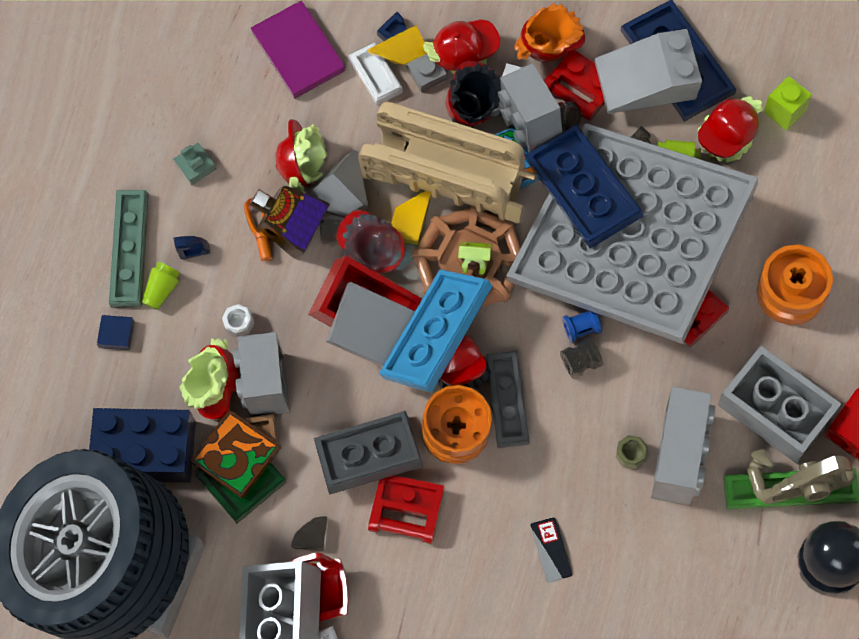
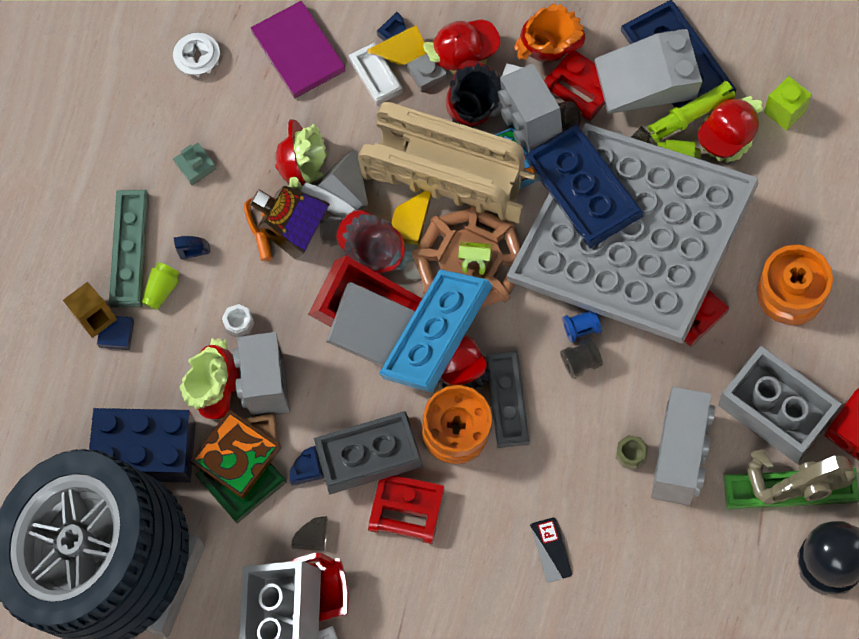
none -> pearl gold brick [62,282,117,338]
none -> white gear [173,33,221,78]
none -> dark blue tile [290,446,323,486]
none -> white sticker [301,183,355,220]
none -> lime pin [648,81,735,143]

